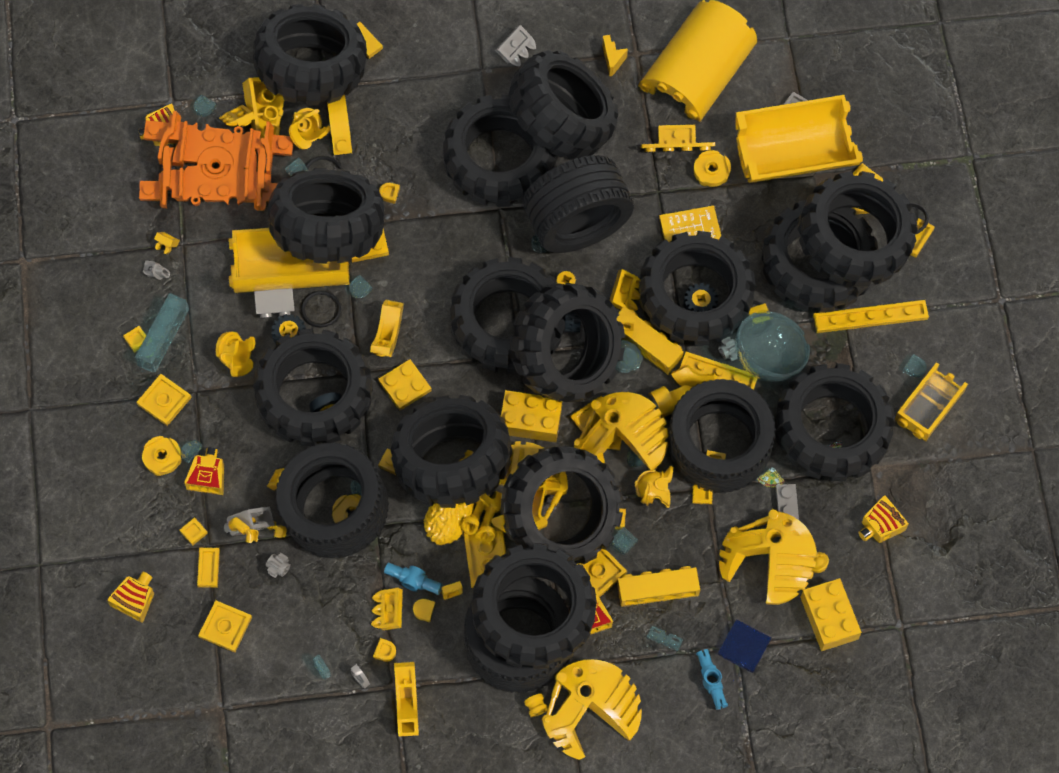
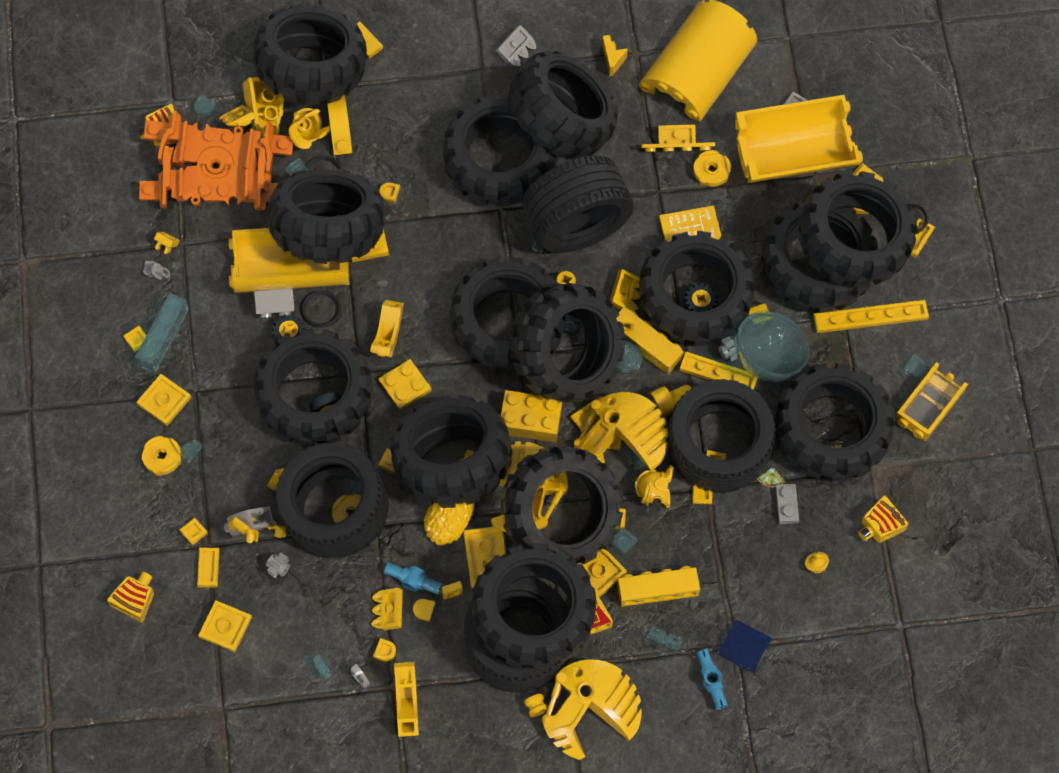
torso [185,447,224,495] -> none
yellow helmet [216,331,255,377] -> none
clear light blue tile [349,275,372,298] -> none
yellow piece [462,491,502,541] -> none
yellow tile [671,364,718,387] -> none
yellow piece [719,510,817,605] -> none
yellow brick [800,578,862,651] -> none

